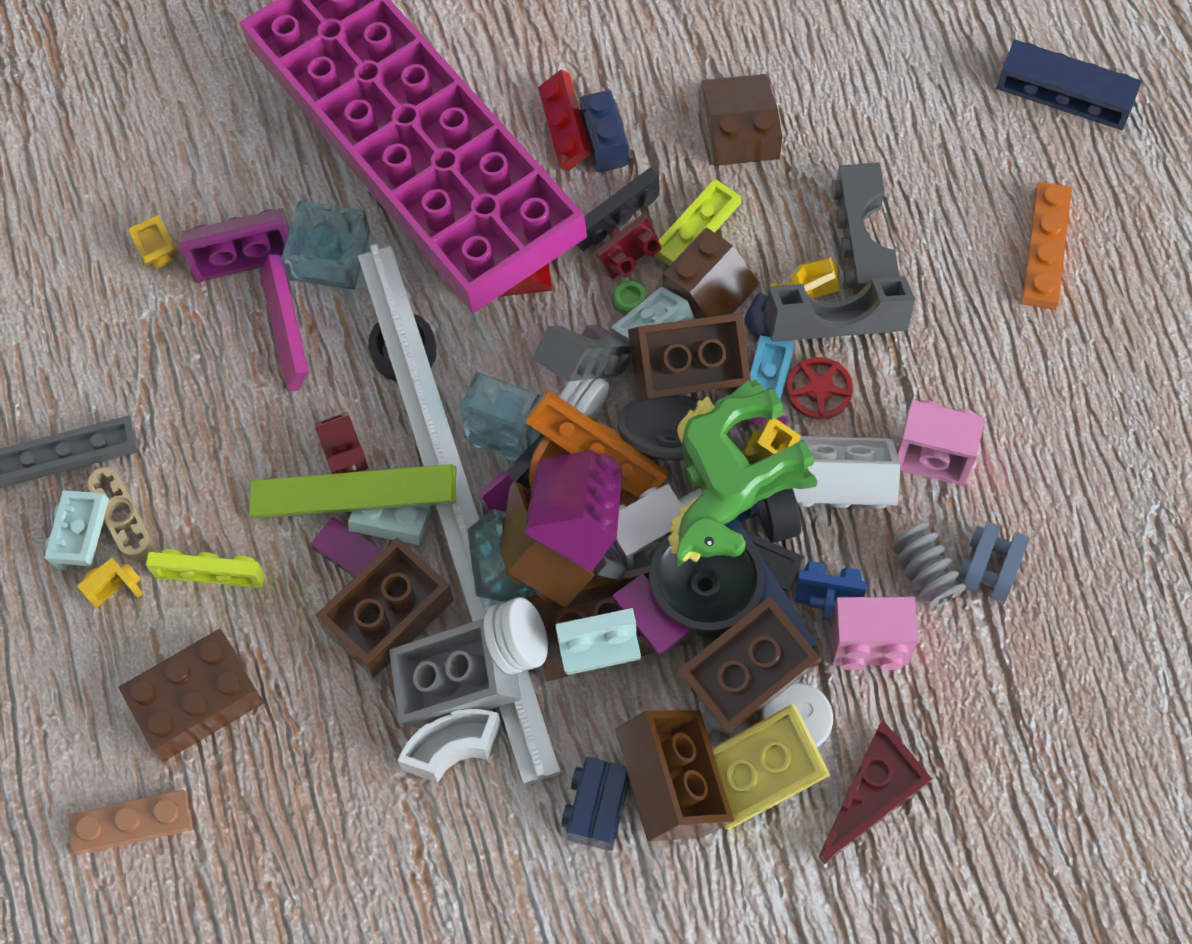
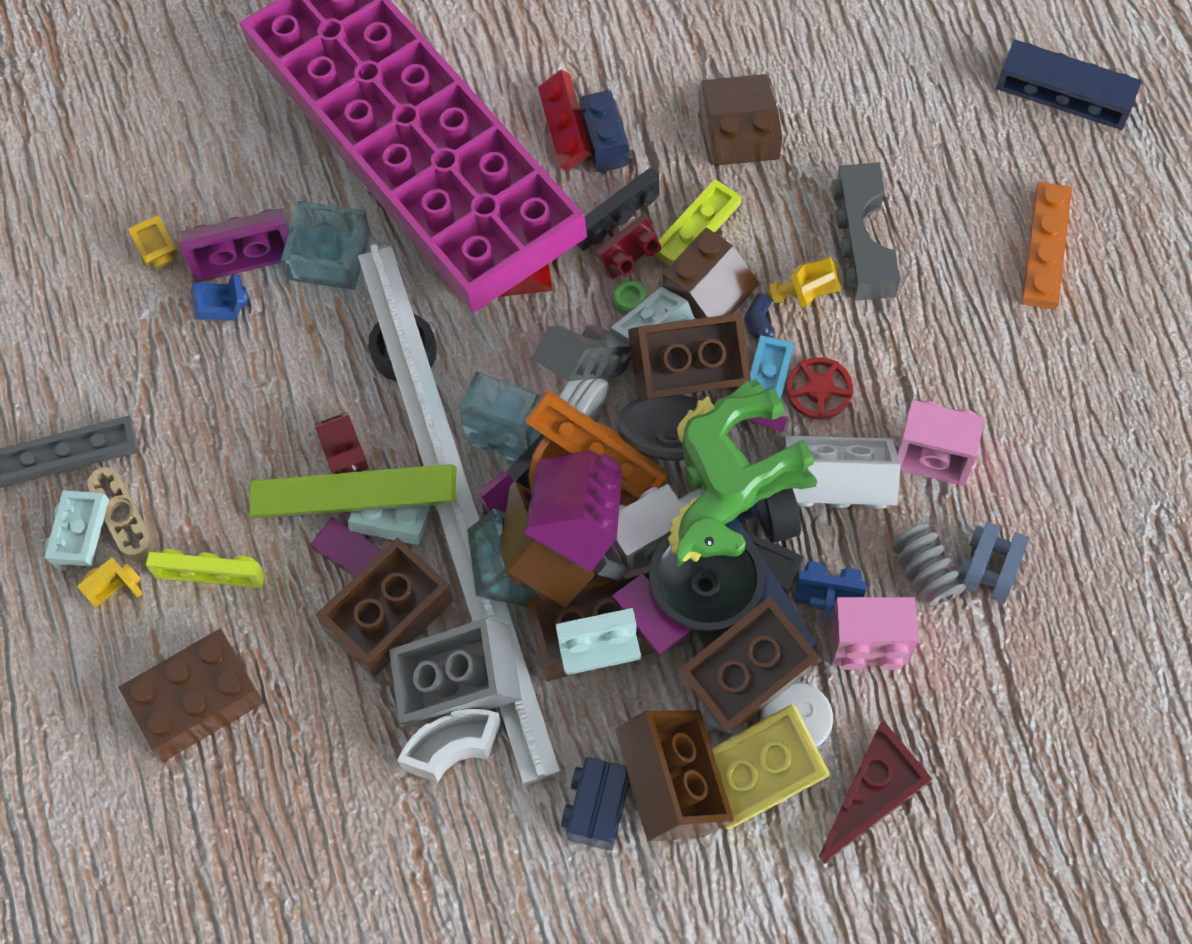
nougat plate [68,789,192,856] -> none
dark pink tile [260,255,309,391] -> none
white head [484,597,548,675] -> none
yellow leg [742,418,801,465] -> none
dark grey arch [764,276,915,342] -> none
none -> blue bracket [190,274,247,321]

